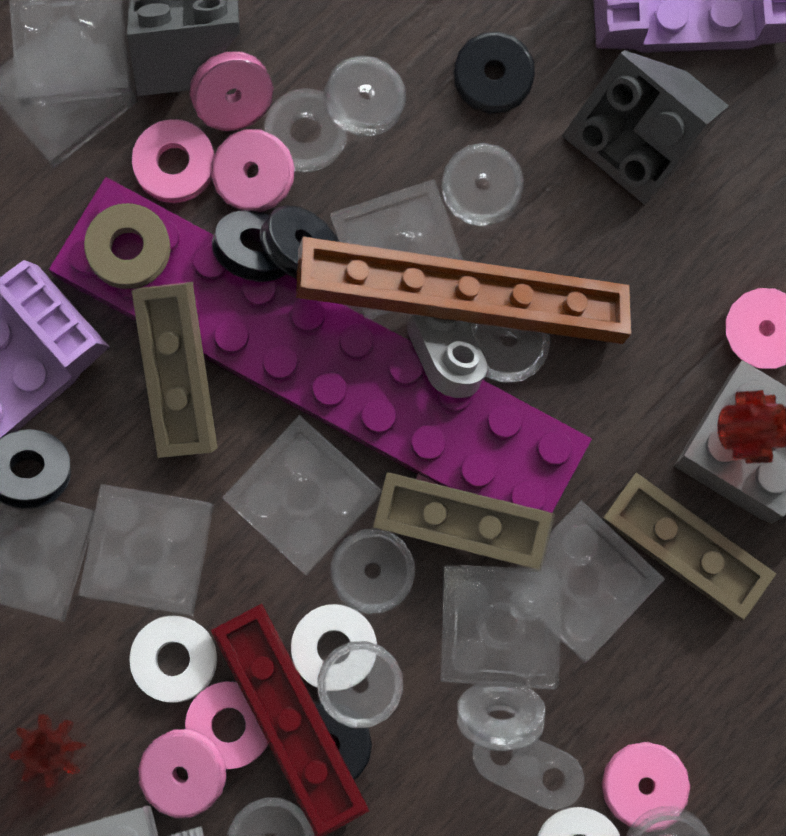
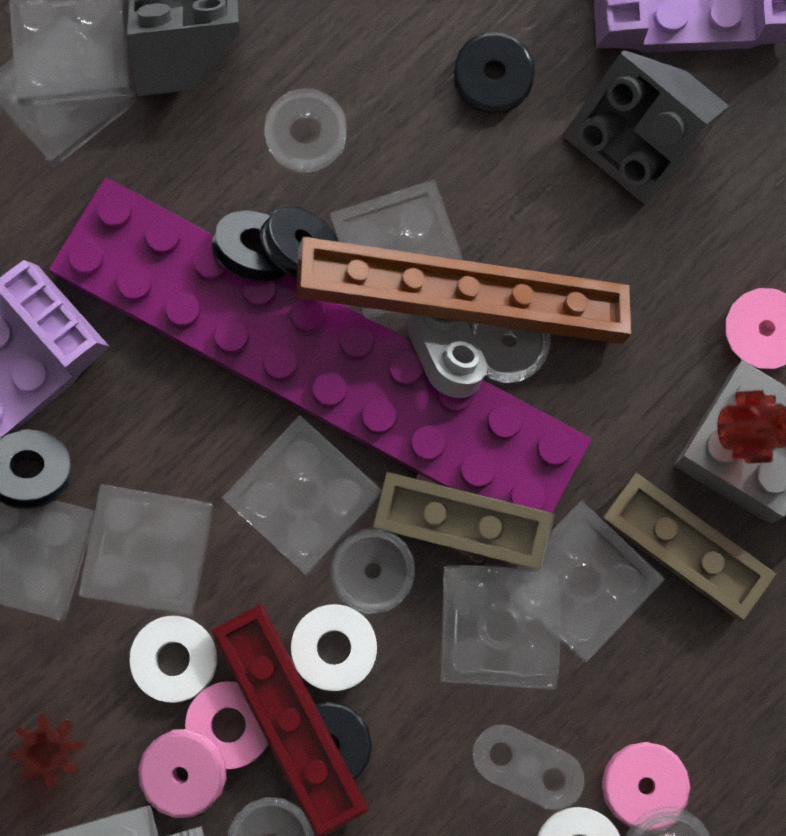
dark tan piece [84,203,170,289] -> none
bright pink piece [132,119,214,203] -> none
dark tan plate [132,282,218,458] -> none
bright pink piece [190,51,274,131] -> none
bright pink piece [211,129,294,212] -> none
clear piece [317,641,403,728] -> none
clear piece [324,56,406,136] -> none
clear piece [442,143,524,226] -> none
clear piece [457,680,545,751] -> none

